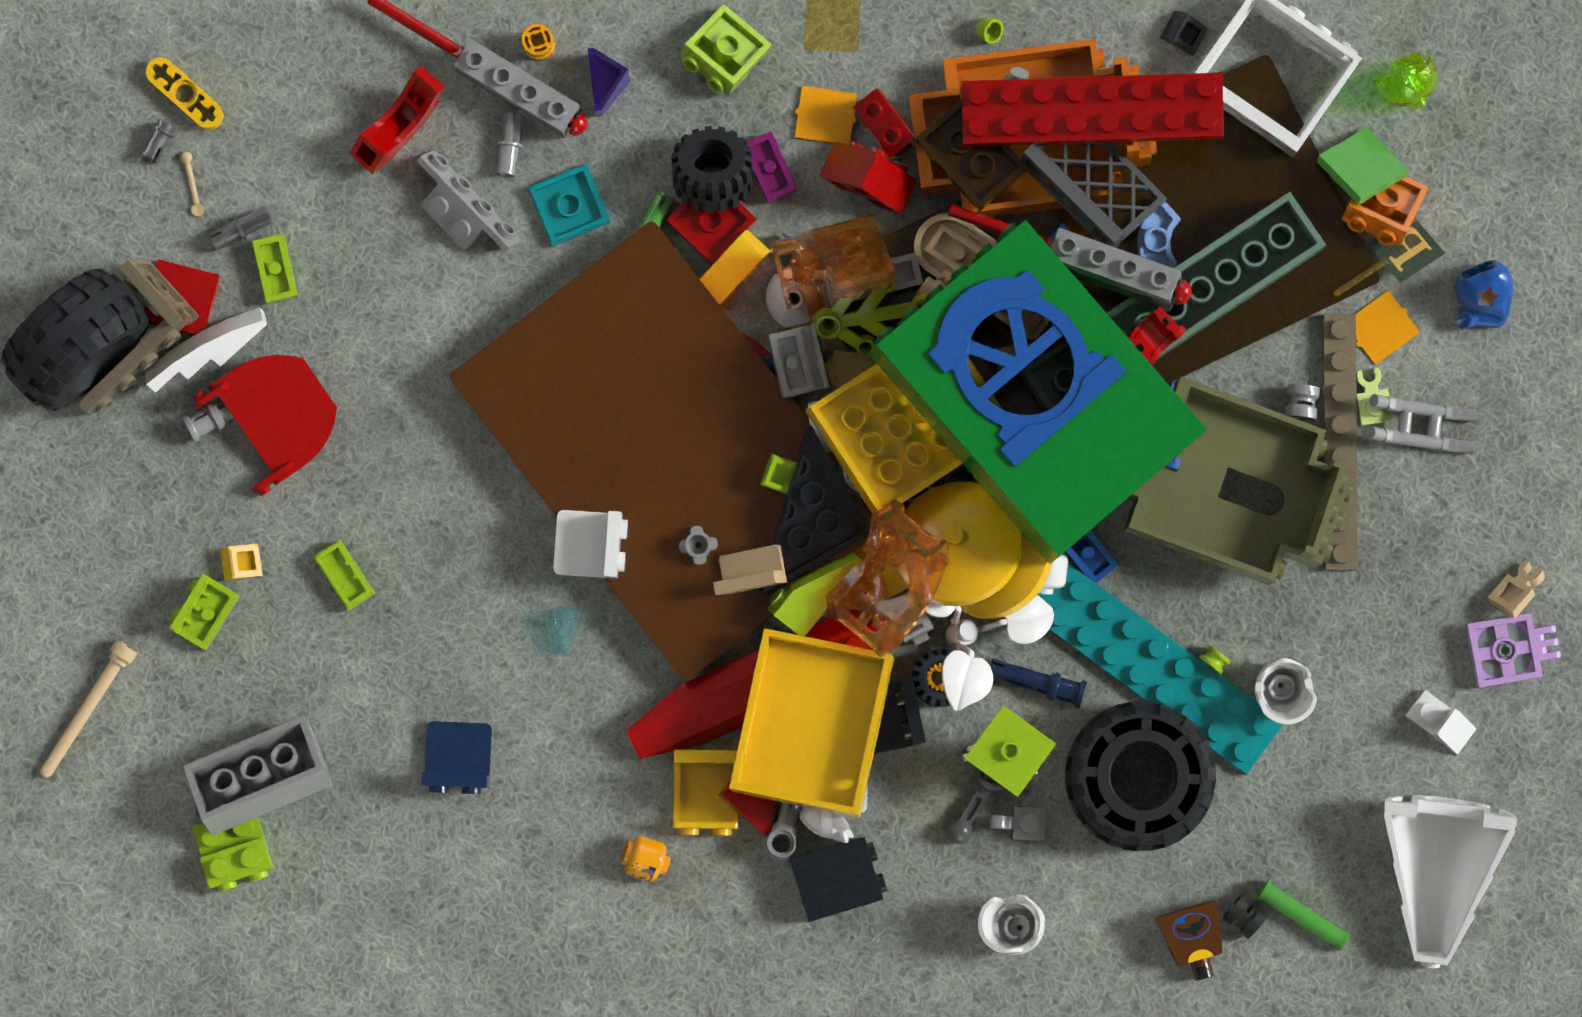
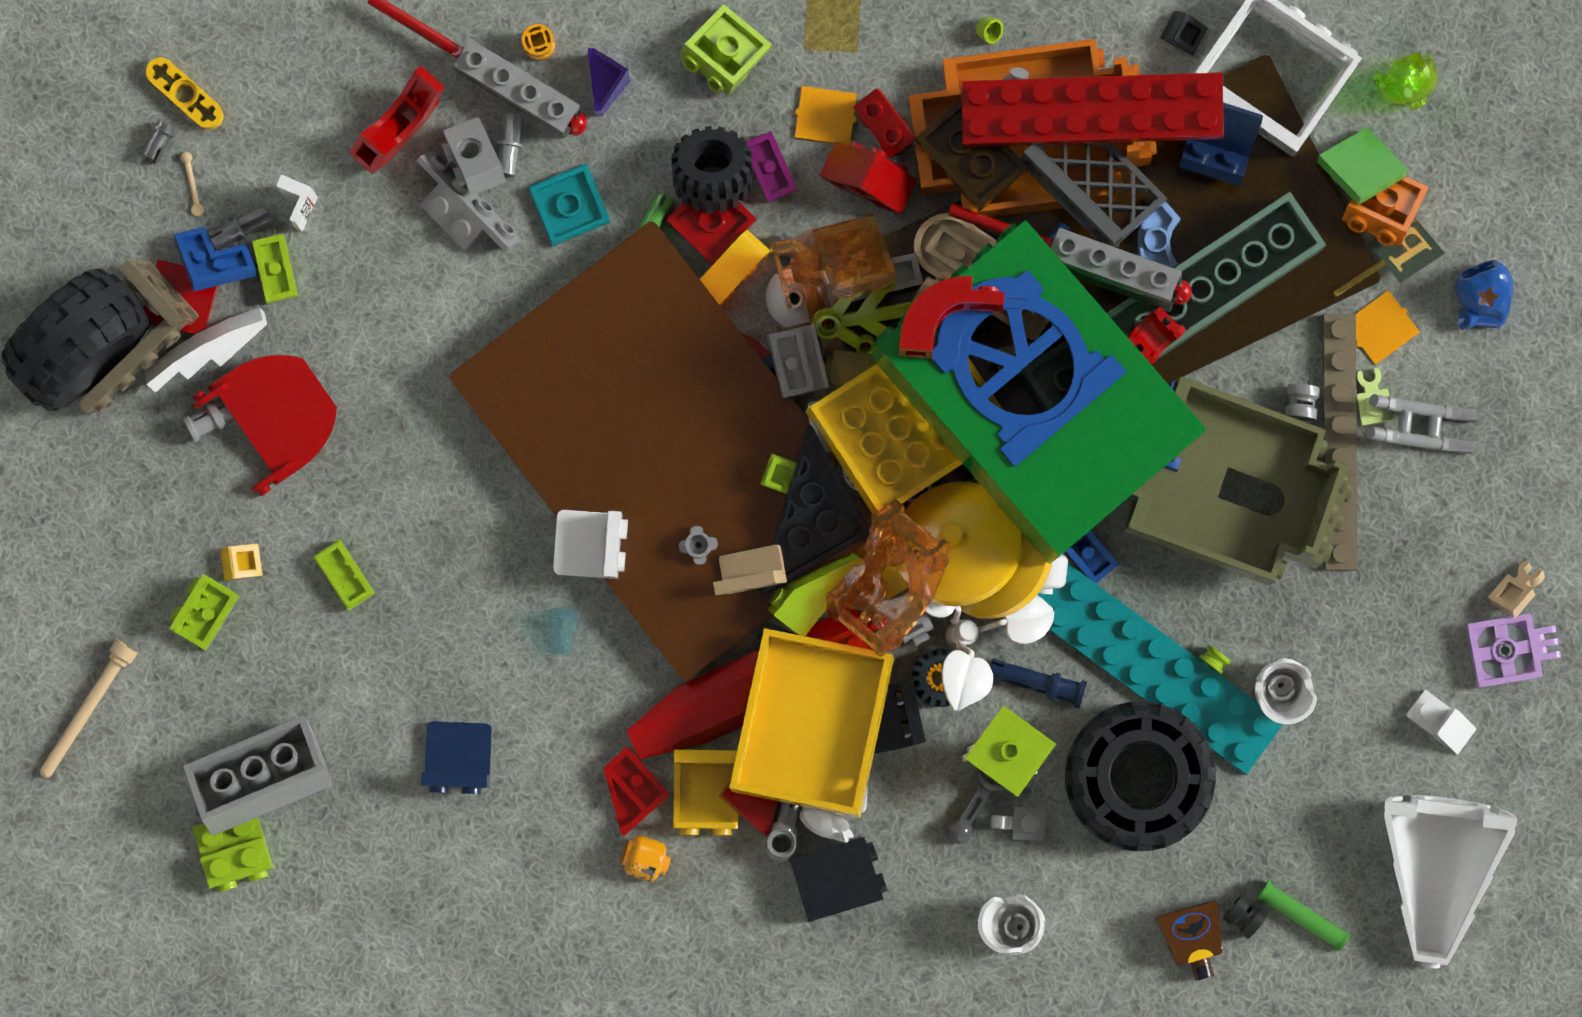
none -> blue plate [174,227,256,291]
none -> white panel [276,174,318,232]
none -> light grey brick [441,116,506,196]
none -> red wing [603,746,671,837]
none -> red arch [899,276,1005,359]
none -> dark blue bracket [1179,102,1263,186]

